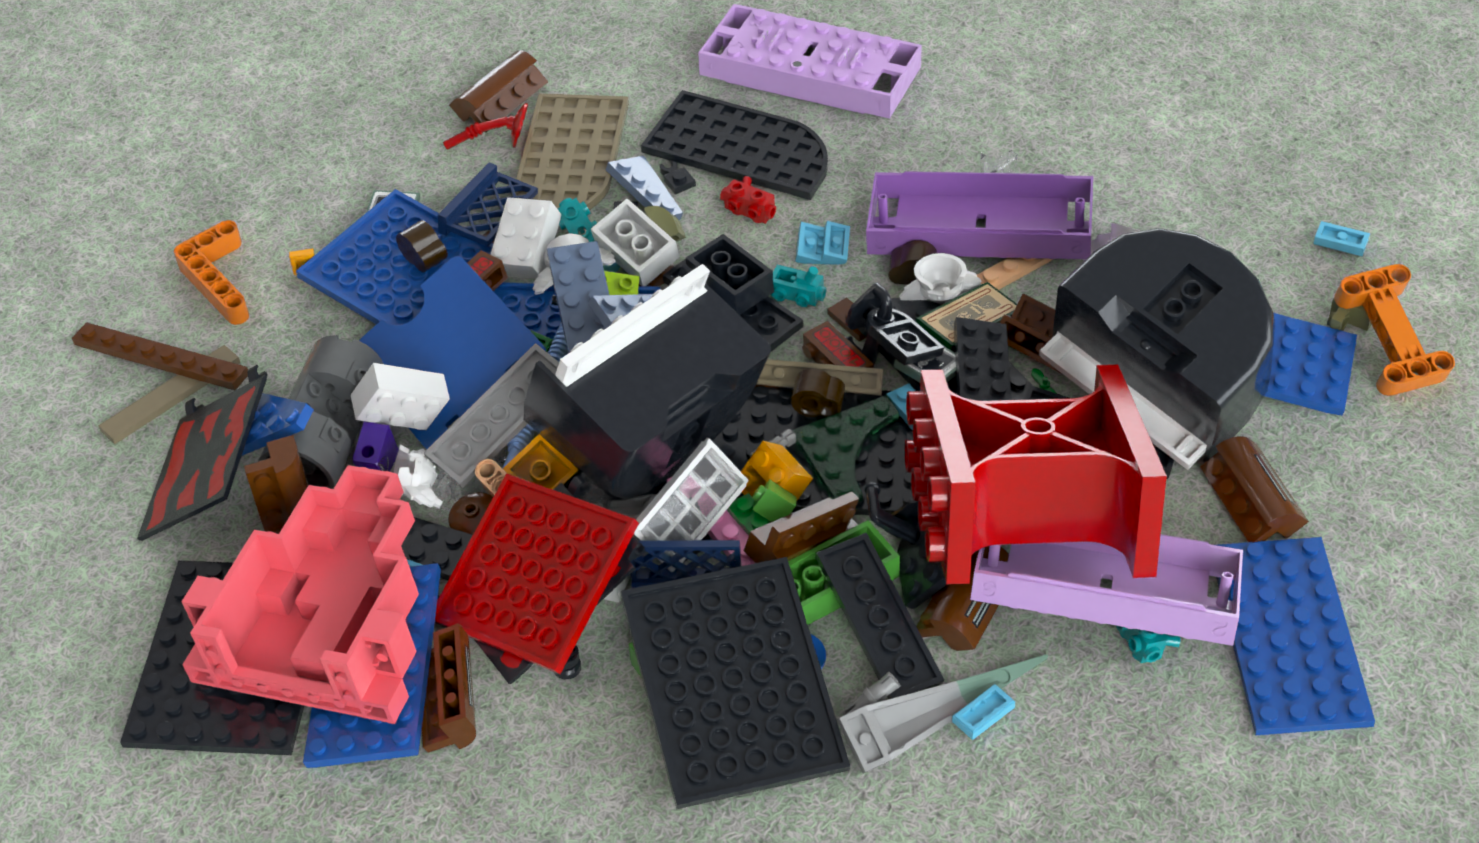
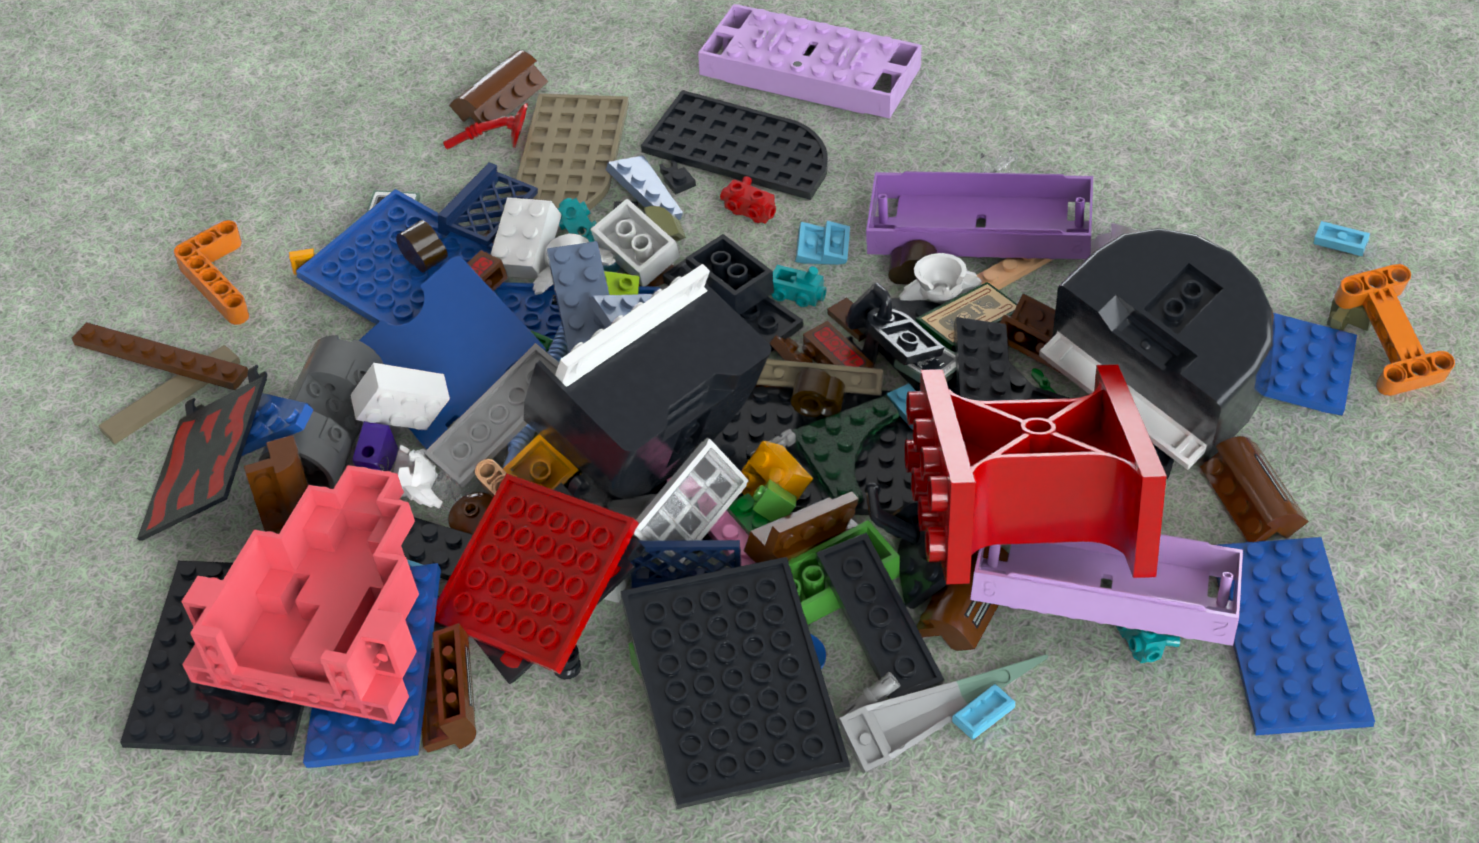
none -> reddish brown plate [770,336,813,363]

